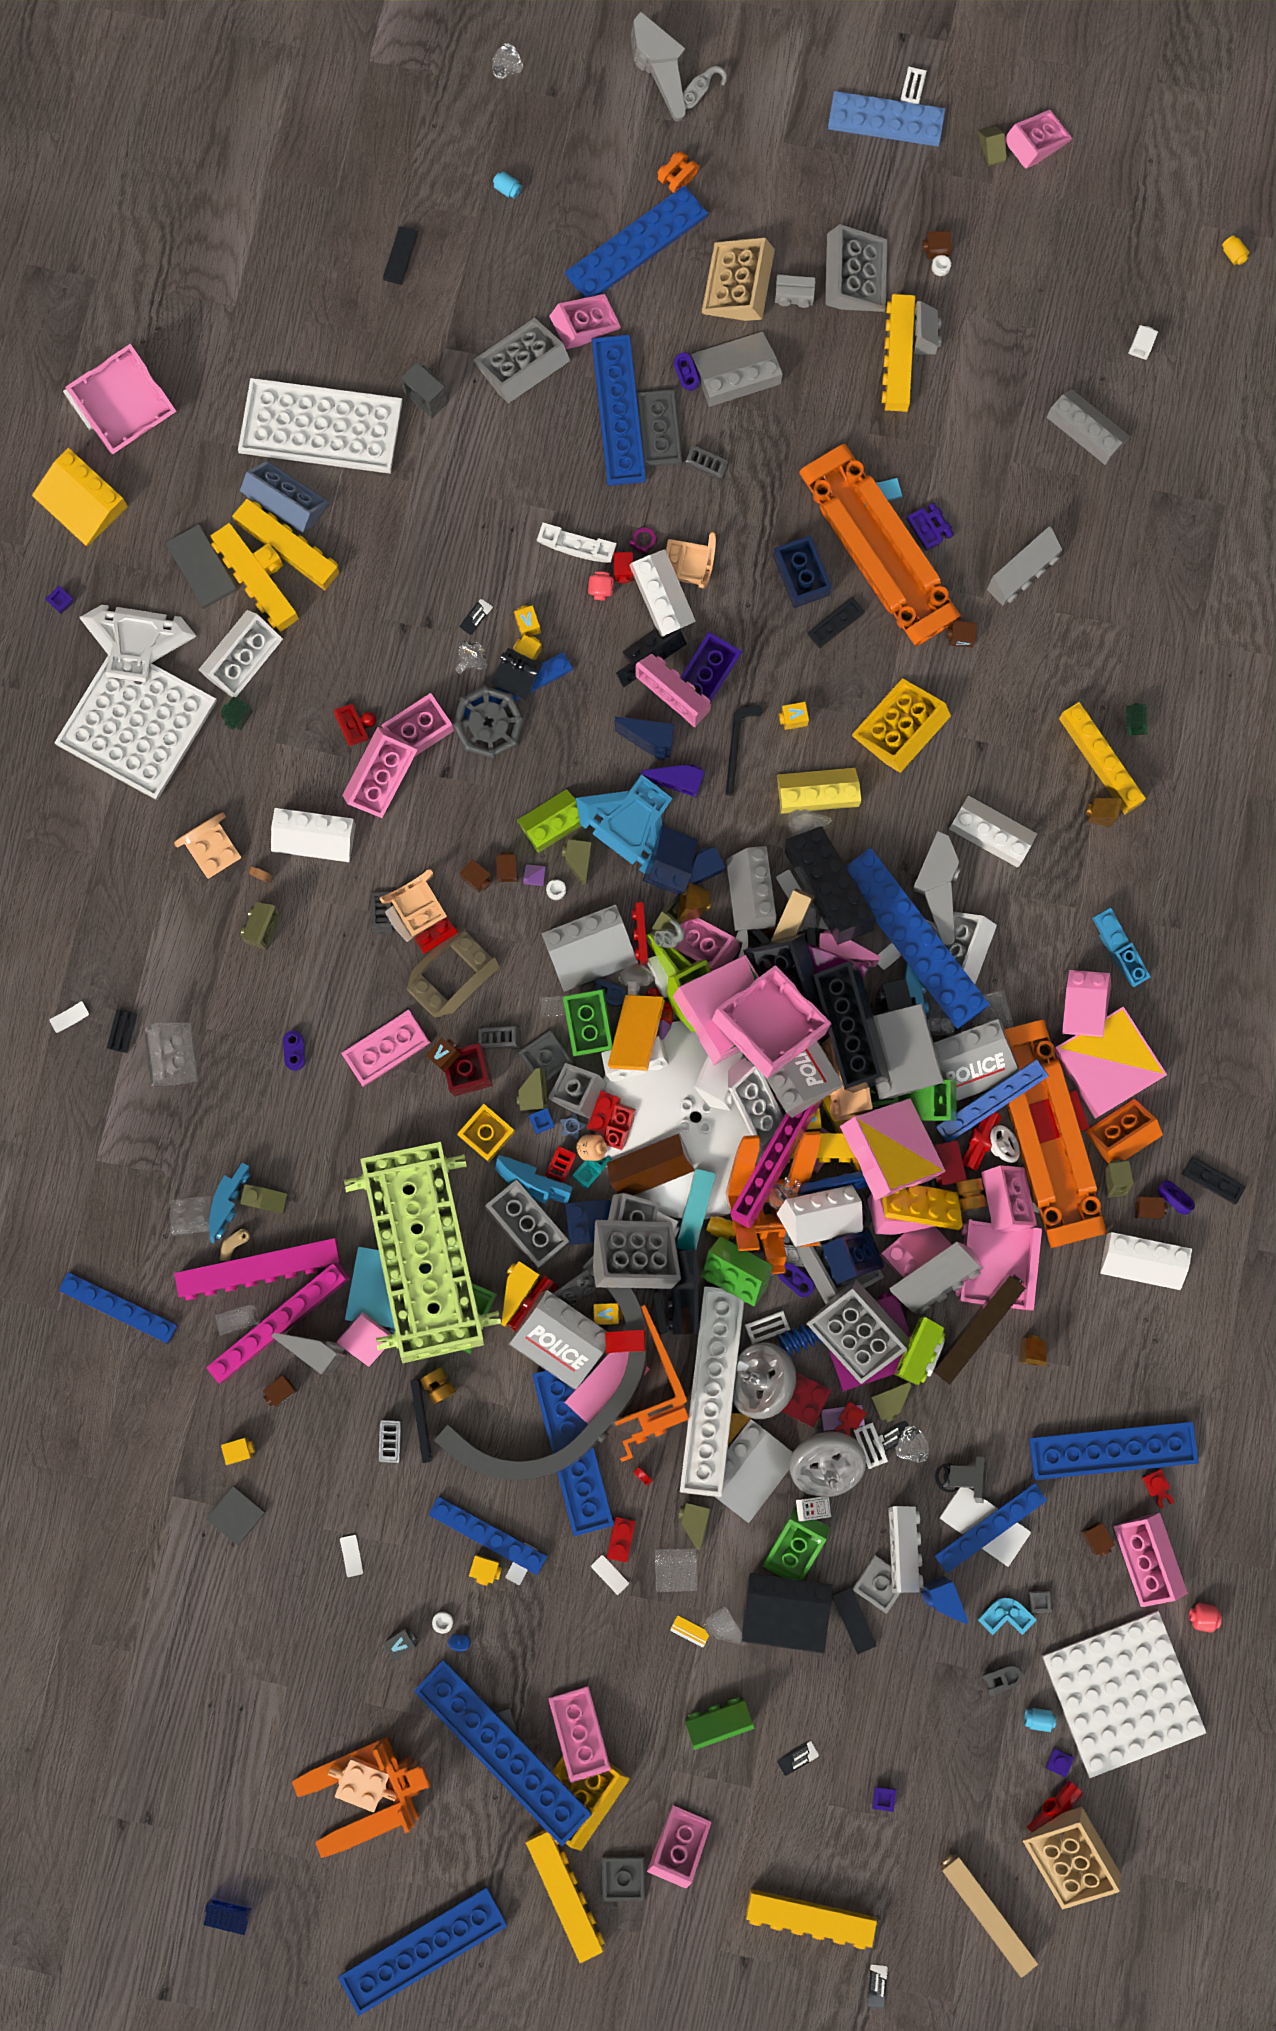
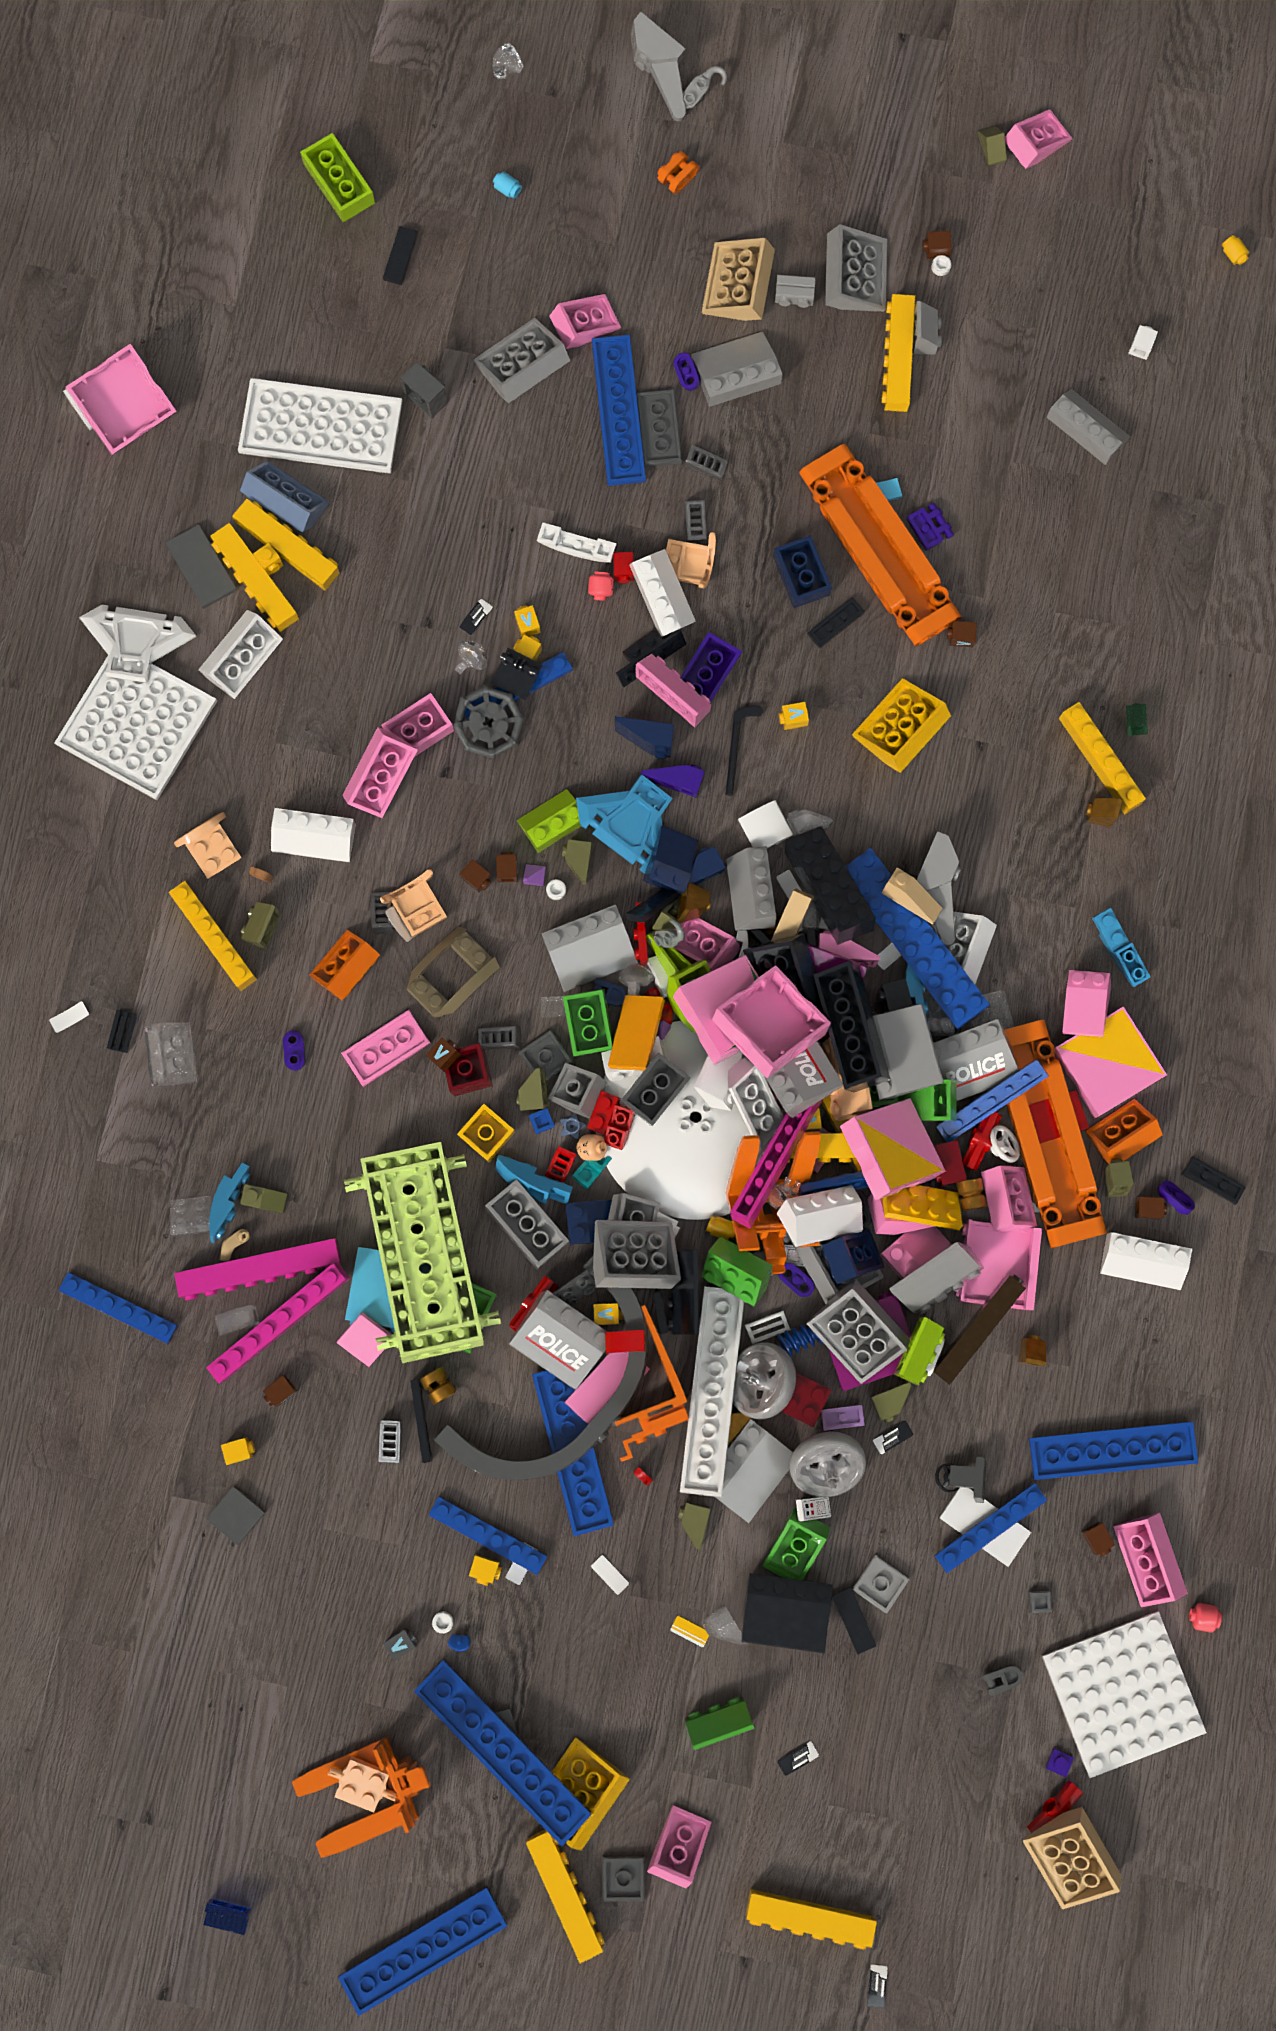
yellow slope [32,448,128,547] -> none
dark purple plate [46,586,75,614] -> none
clear green brick [221,696,253,731] -> none
light grey slope [272,1333,347,1375] -> none
red plate [333,704,376,747] -> none
white sticker [340,1535,363,1577] -> none
red plate [414,918,458,954] -> none
yellow slope [501,1261,541,1328] -> none
bright pink tile [548,1686,611,1783] -> none
blue plate [565,185,708,298] -> none
reddish brown slope [607,1133,695,1196] -> none
red plate [607,1517,636,1563] -> none
magenta piece [629,528,656,555] -> none
clear hinge [655,1548,698,1592] -> none
teal slope [676,1169,716,1250] -> none
light yellow slope [777,768,861,814] -> none
medium blue plate [828,91,945,147] -> none
red plate [834,1401,867,1435] -> none
white tile [854,1422,888,1469] -> none
dark purple plate [872,1786,896,1812] -> none
white slope [889,1506,923,1593] -> none
clear piece [895,1426,929,1463] -> none
white tile [900,67,927,104] -> none
blue slope [920,1576,969,1624] -> none
tan brick [940,1854,1038,1978] -> none
white slope [949,795,1037,868] -> none
medium azure plate [977,1598,1036,1635] -> none
light grey slope [987,526,1062,606] -> none
medium azure brick [1024,1708,1056,1732] -> none
red plate [1141,1469,1174,1509] -> none
none -> yellow brick [169,881,257,991]
none -> lime brick [300,133,375,222]
none -> orange slope [309,930,380,1001]
none -> dark grey slope [621,1052,690,1126]
none -> black tile [626,889,678,923]
none -> flat silver slope [684,500,707,541]
none -> white slope [738,800,794,849]
none -> tan slope [881,868,943,925]

